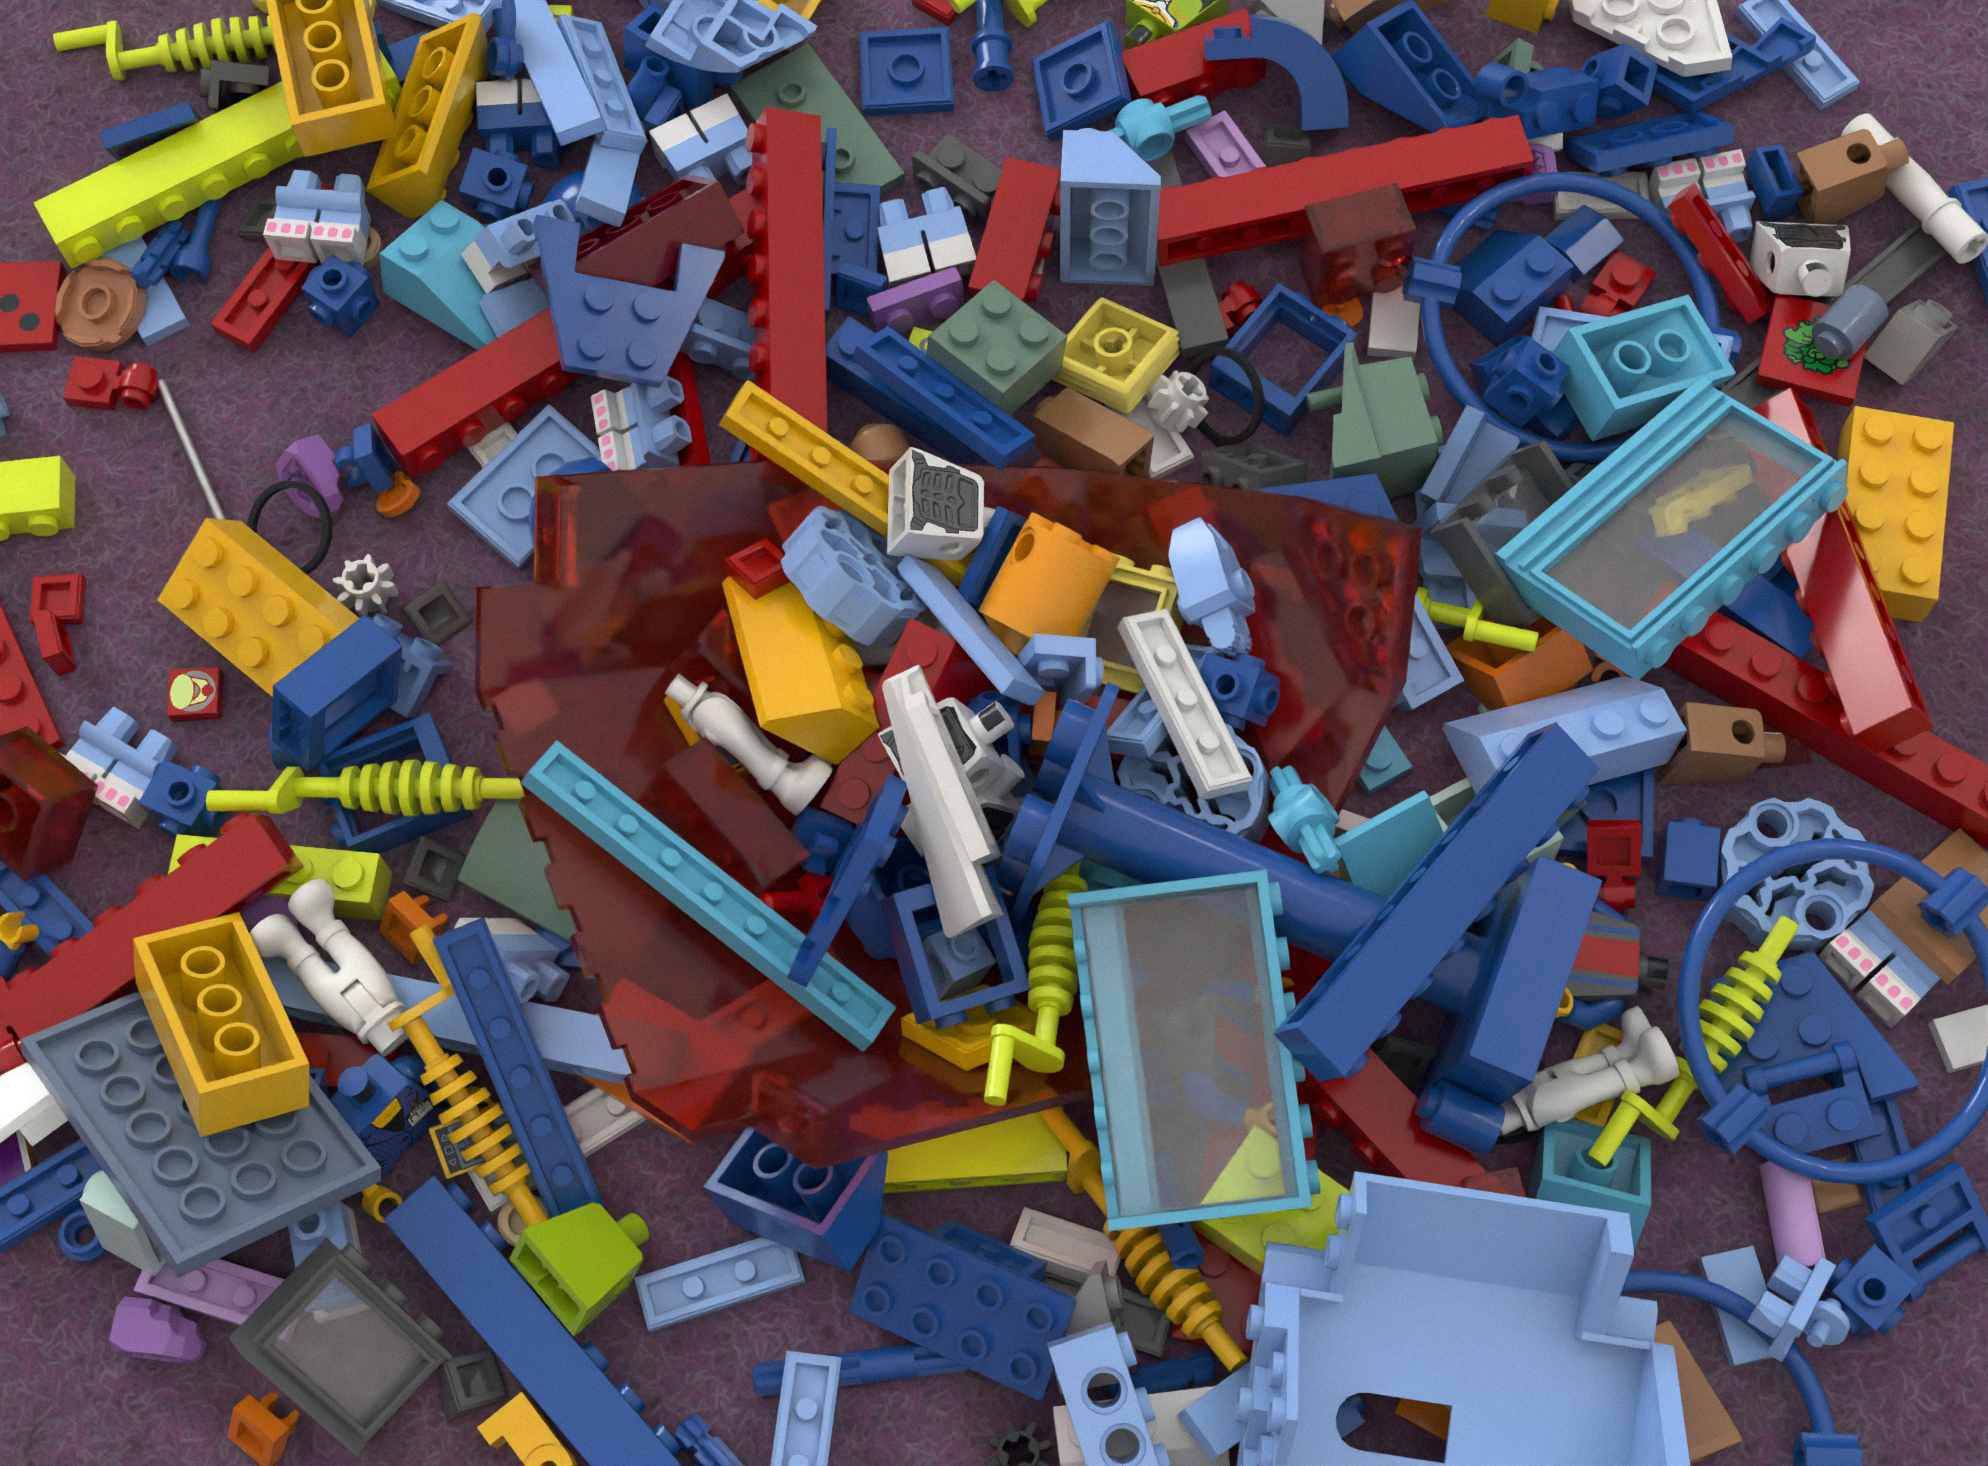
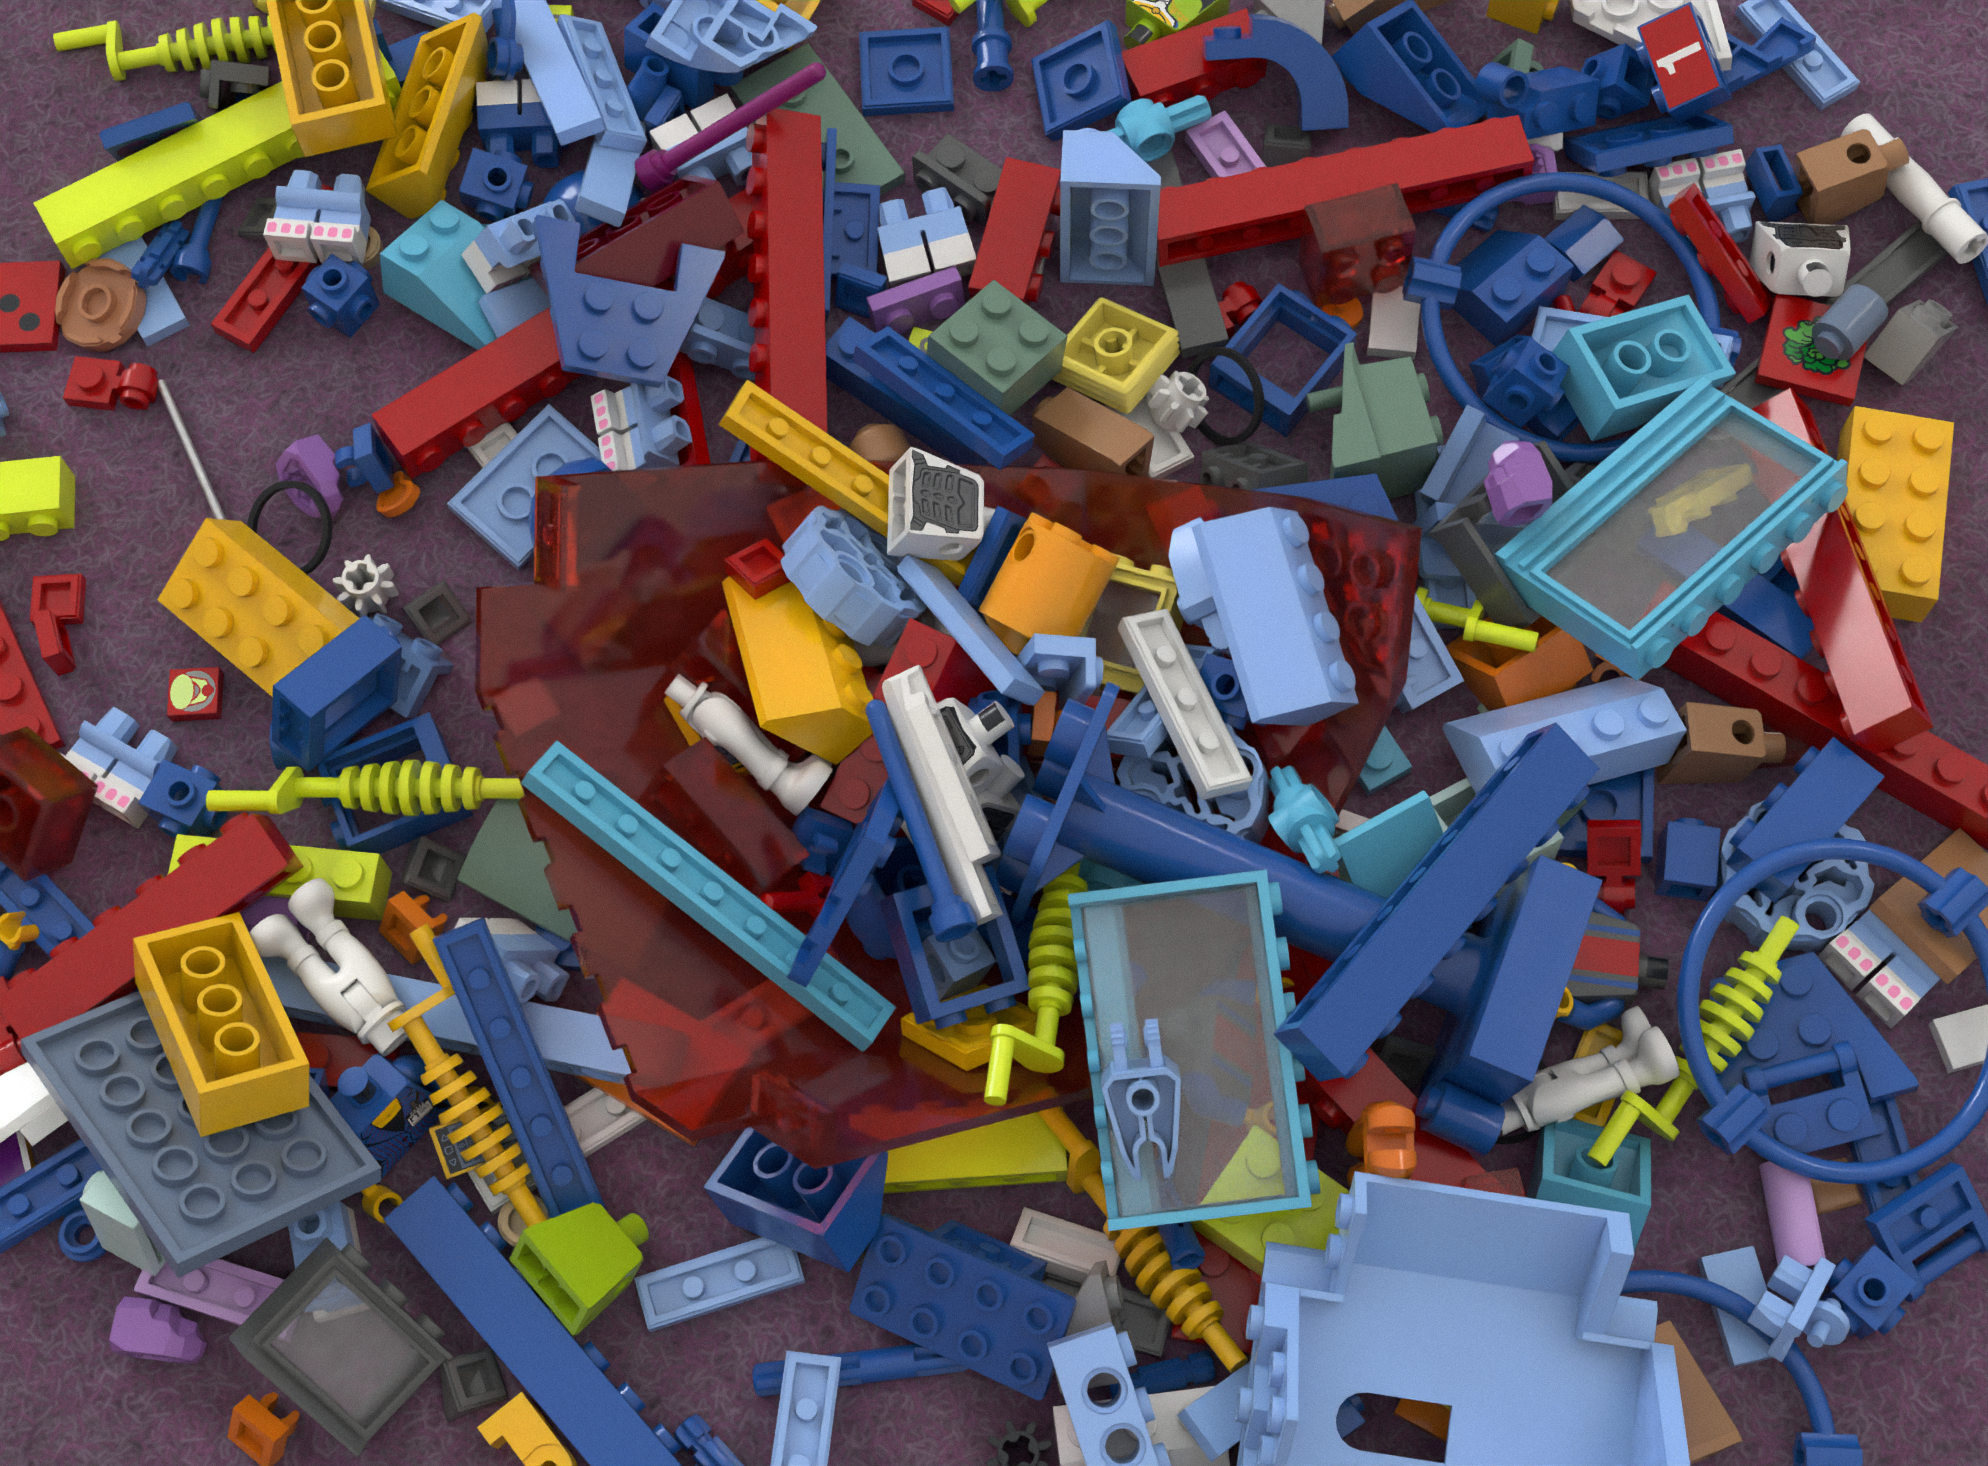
none -> magenta piece [635,62,826,192]
none -> blue piece [865,699,978,942]
none -> light blue hinge [1101,1018,1181,1181]
none -> light blue slope [1191,507,1359,726]
none -> orange piece [1345,1100,1417,1188]
none -> medium lavender rock [1483,440,1552,527]
none -> brick [1635,2,1733,123]
none -> blue brick [1725,737,1885,904]

